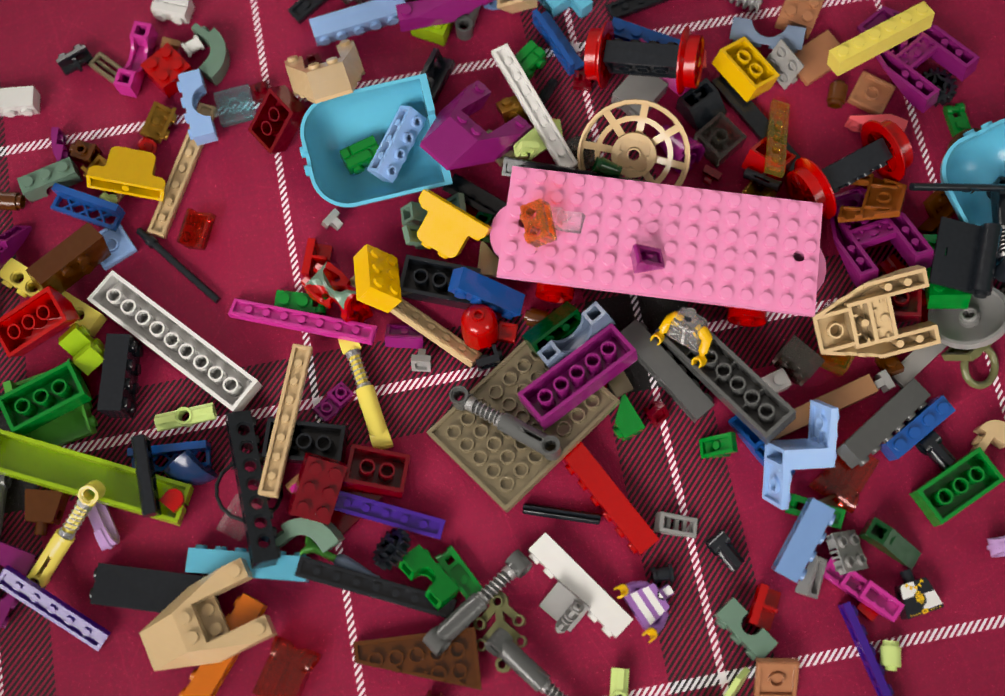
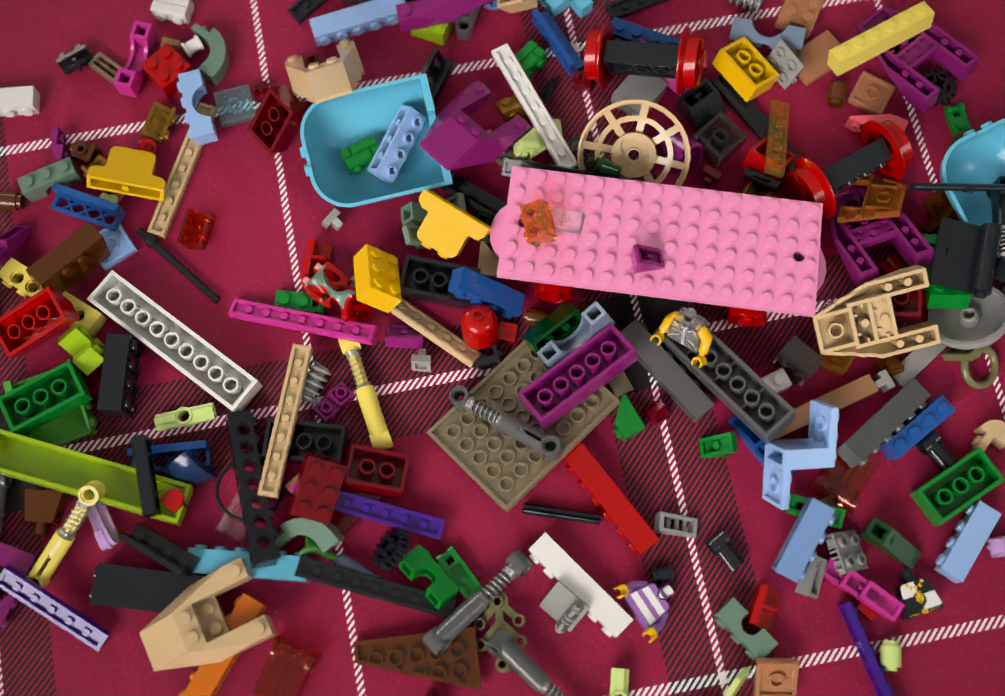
none -> black fence [119,522,200,576]
none -> light grey piece [301,360,332,403]
none -> light blue brick [934,501,1001,583]

